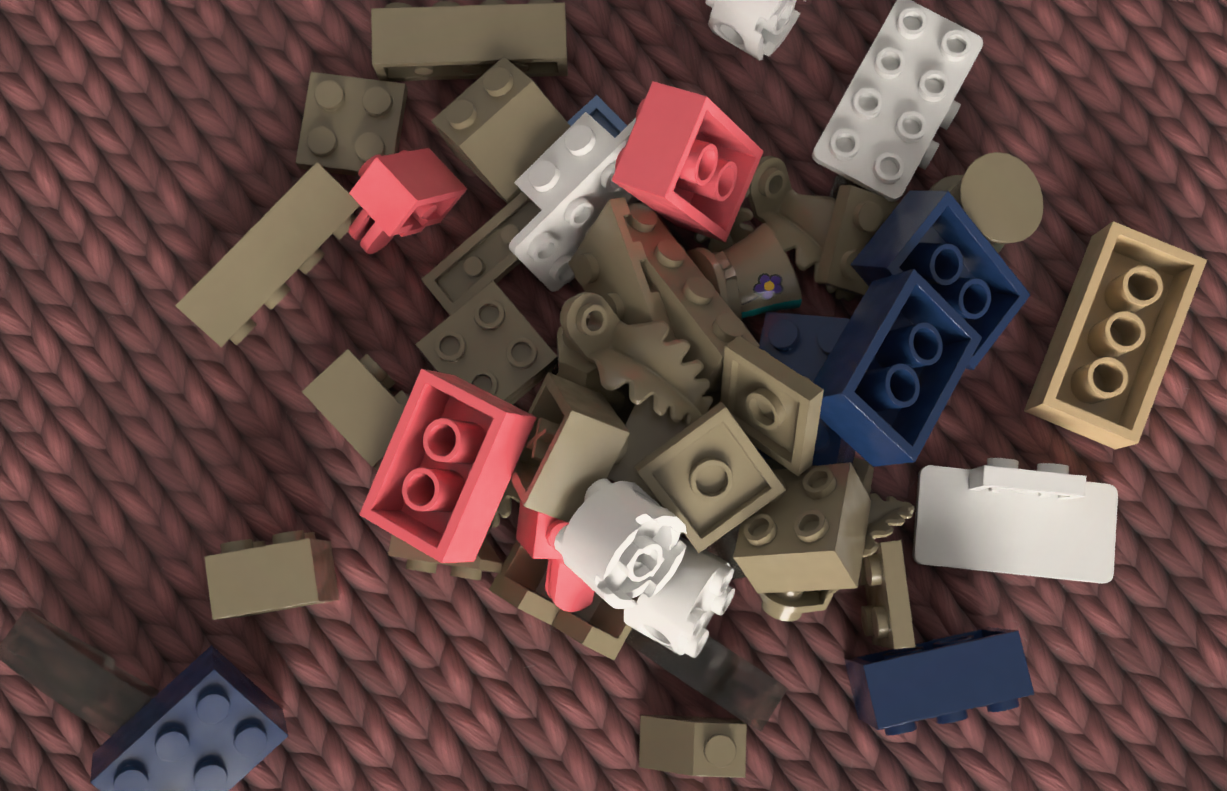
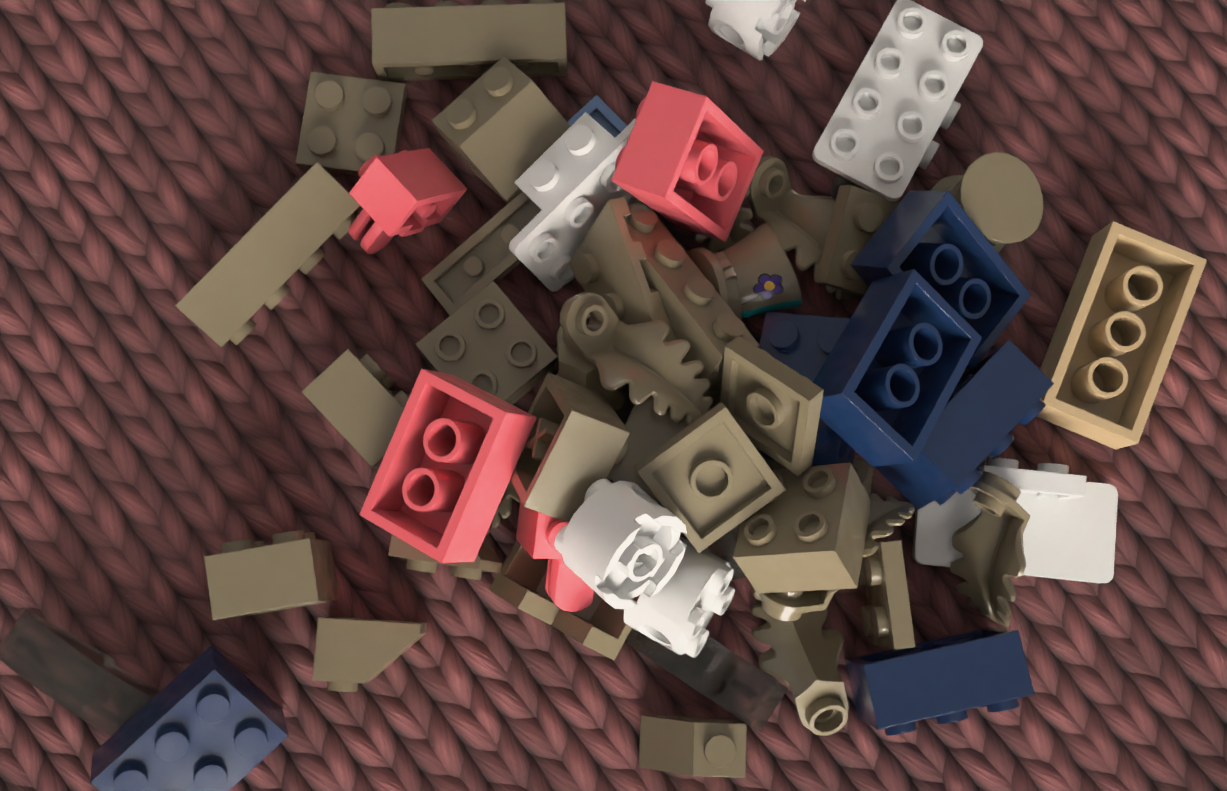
none -> dark tan slope [312,616,427,692]
none -> dark tan plant [751,589,848,736]
none -> dark blue brick [875,340,1054,509]
none -> dark tan plant [950,471,1031,627]

